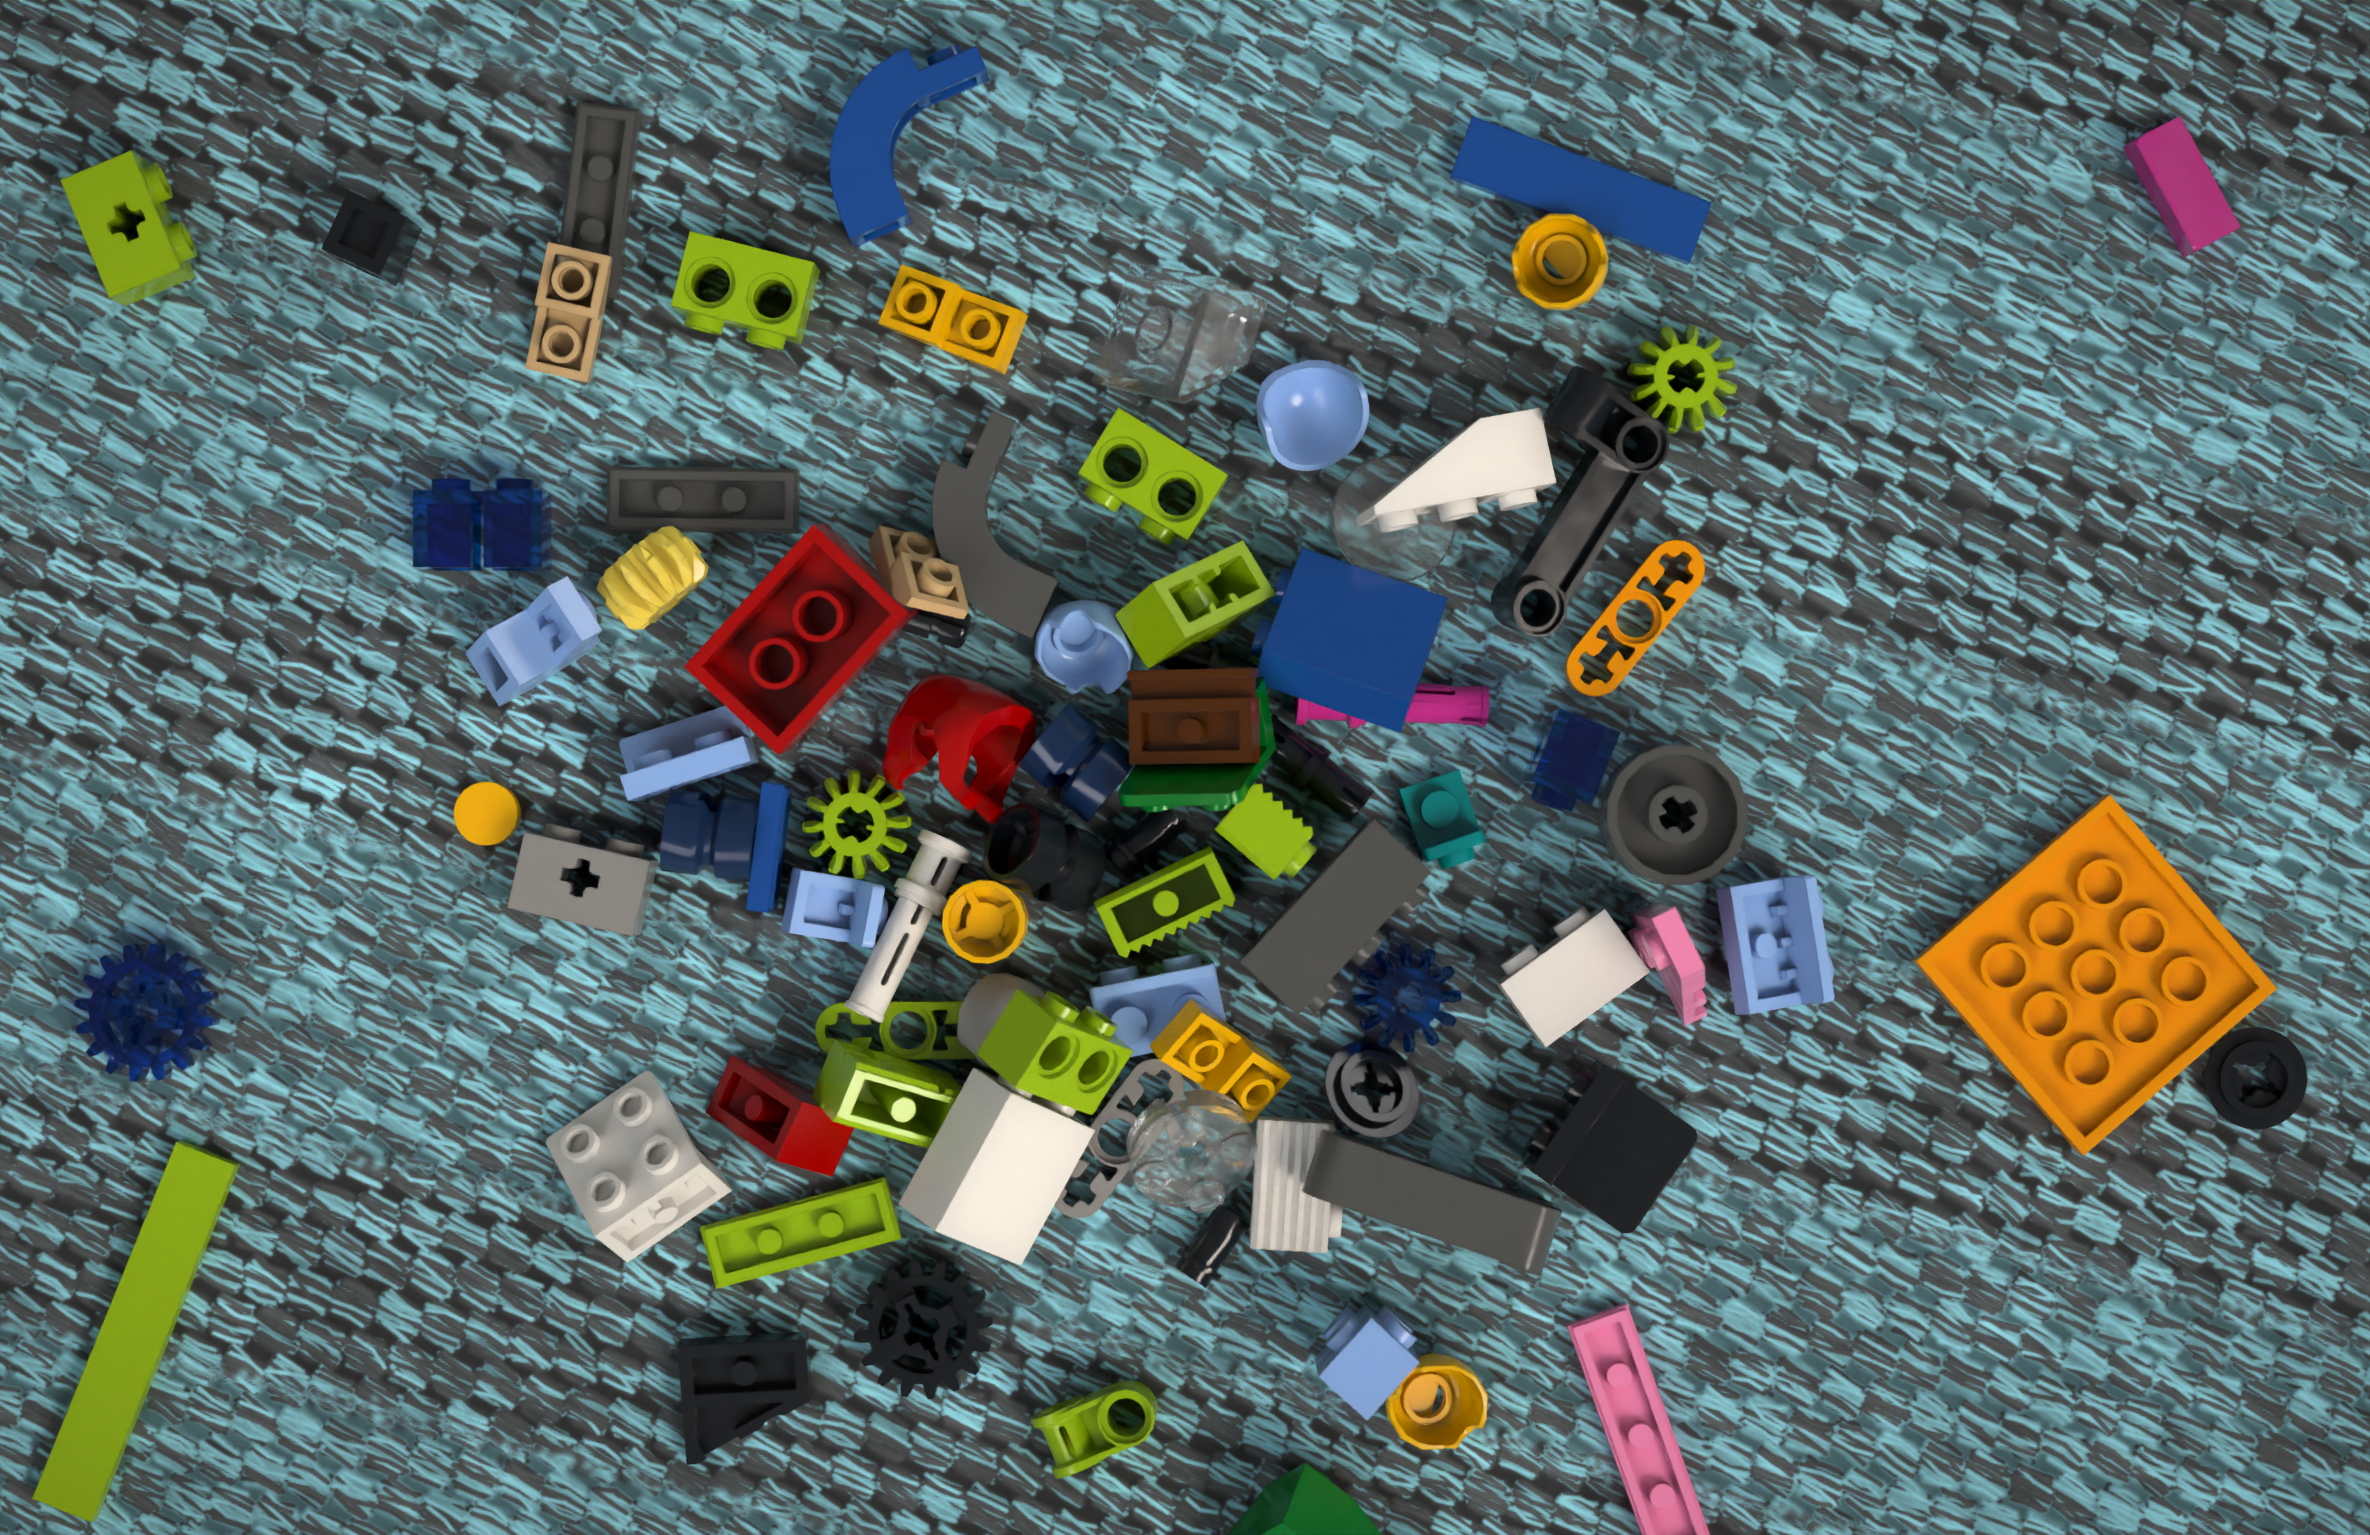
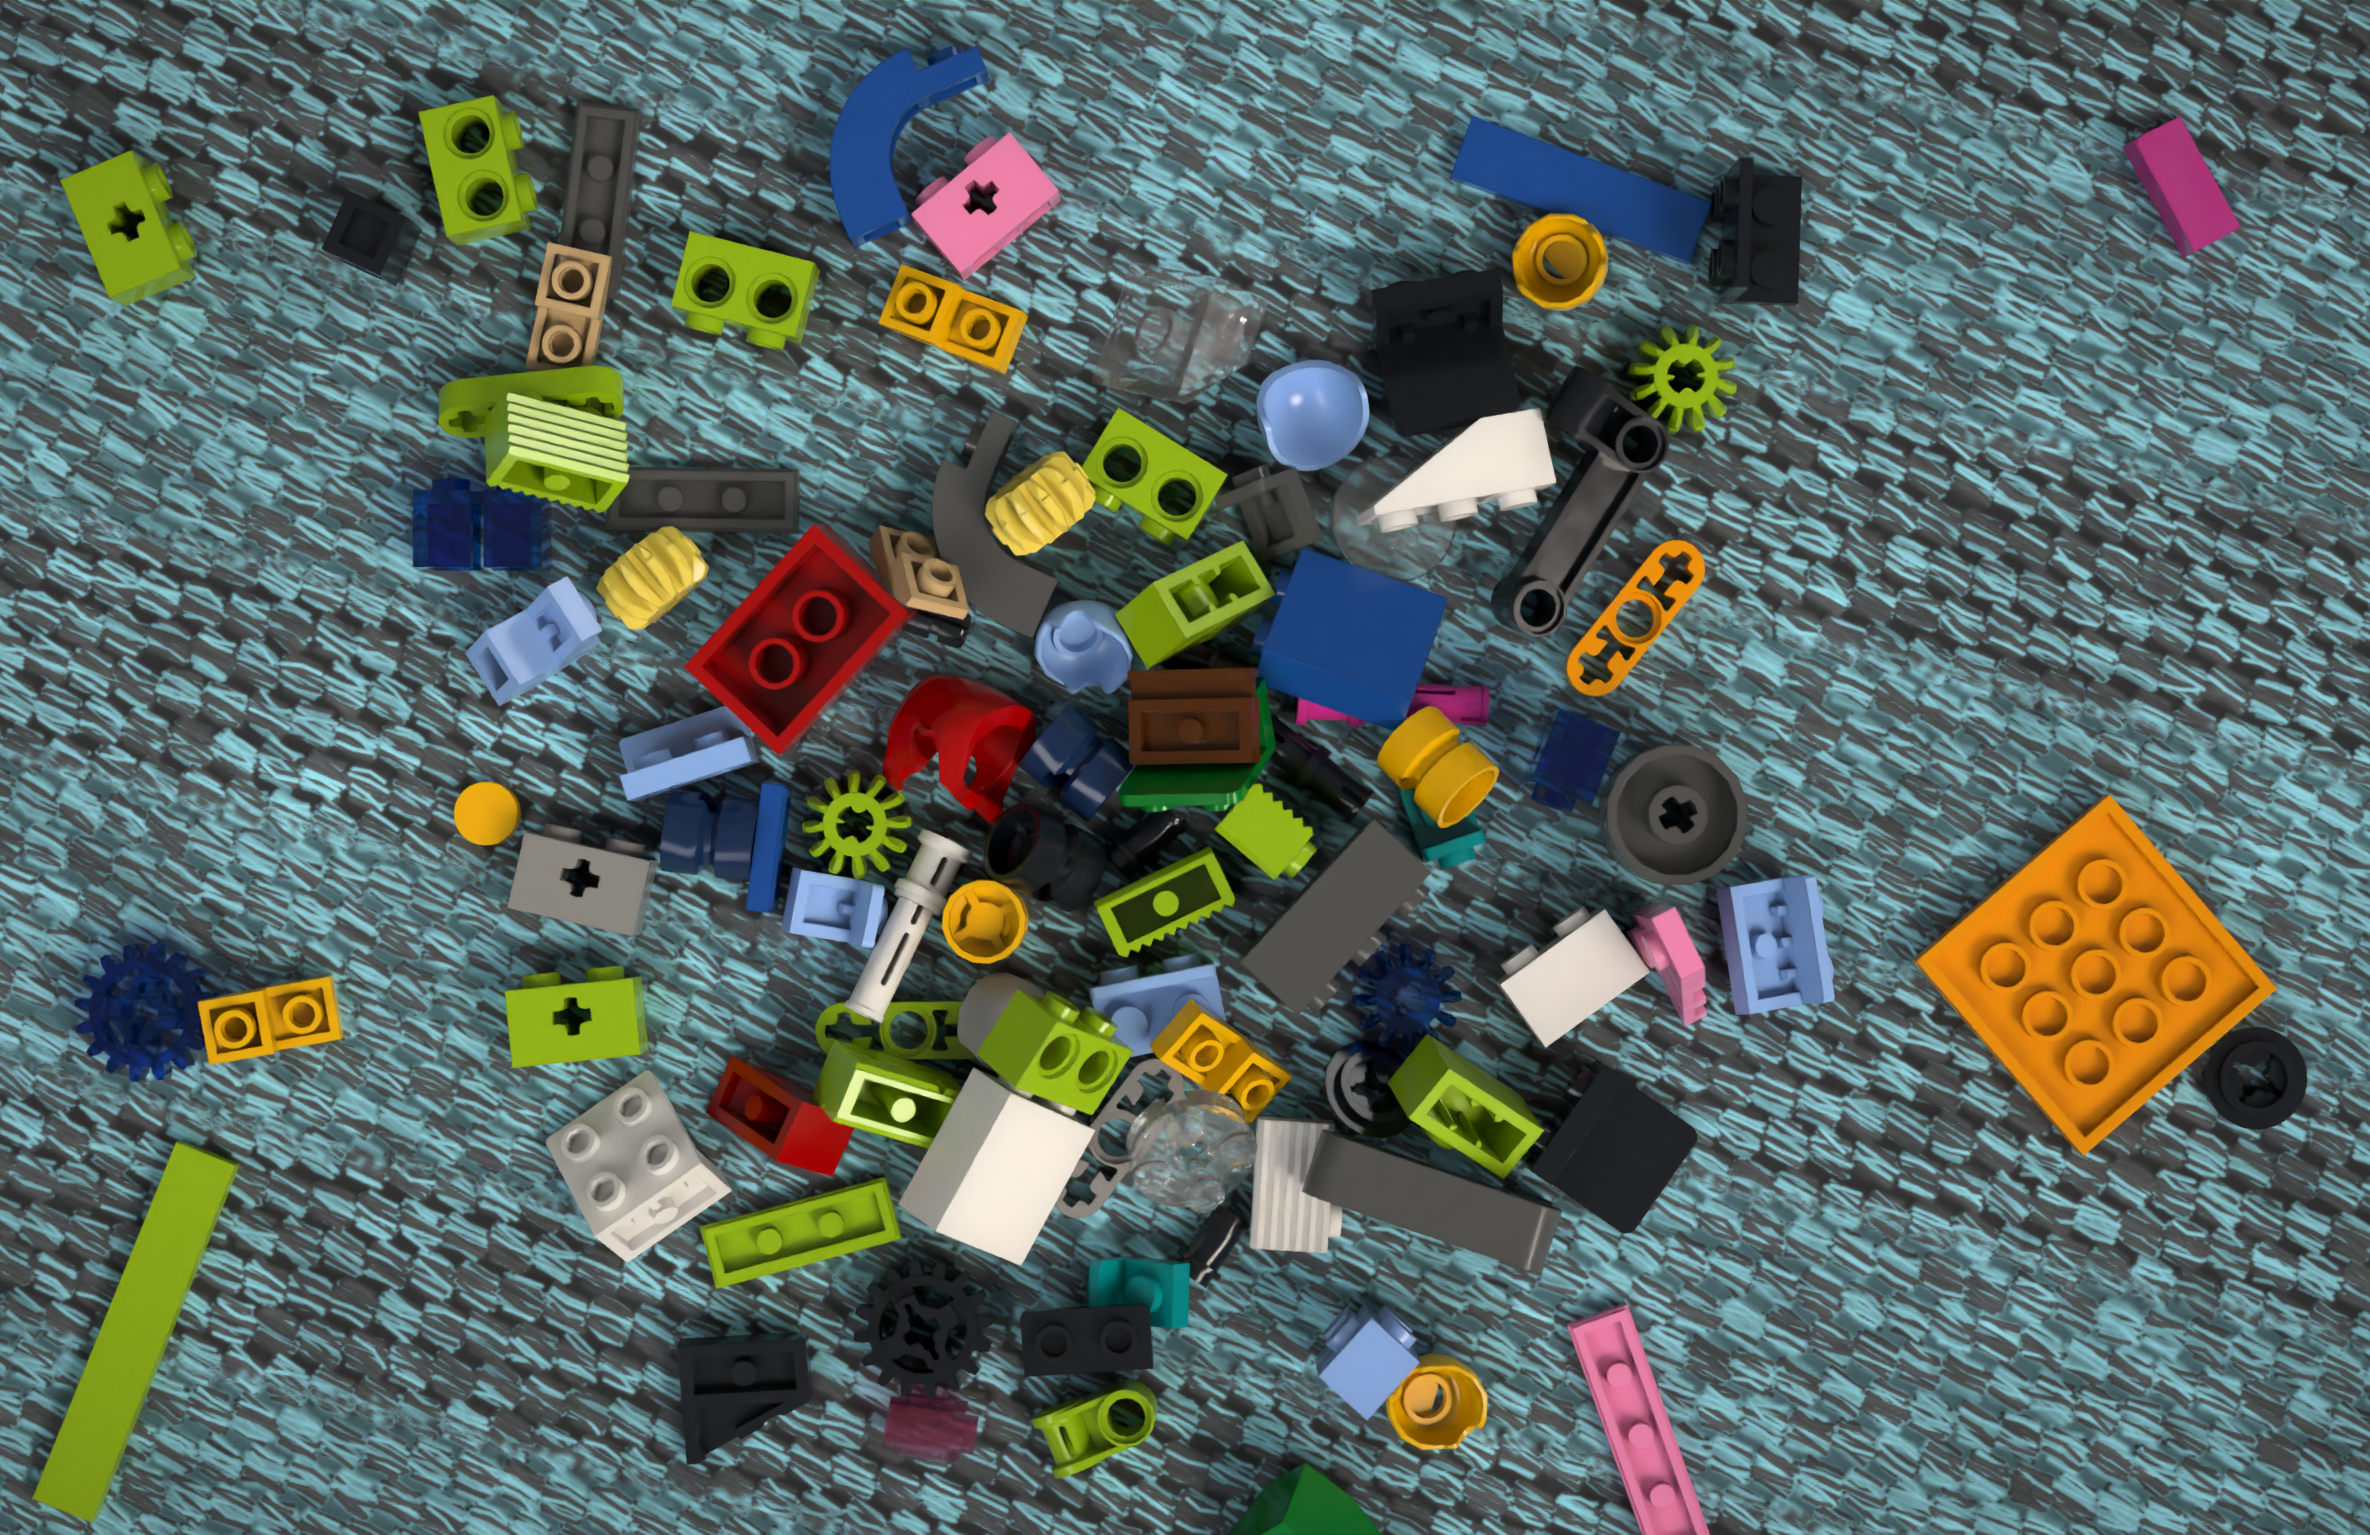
none -> yellow slope [198,974,344,1065]
none -> lime brick [418,95,538,246]
none -> lime beam [438,365,624,438]
none -> lime brick [484,391,630,513]
none -> lime brick [504,965,649,1068]
none -> clear pink brick [883,1393,979,1466]
none -> bright pink brick [911,132,1061,281]
none -> light yellow gear [985,451,1096,556]
none -> black bracket [1020,1303,1154,1377]
none -> teal bracket [1087,1256,1190,1329]
none -> dark grey bracket [1214,464,1323,563]
none -> black bracket [1371,268,1520,437]
none -> yellow wheel [1376,706,1499,828]
none -> lime brick [1387,1034,1544,1179]
none -> black bracket [1708,157,1802,306]

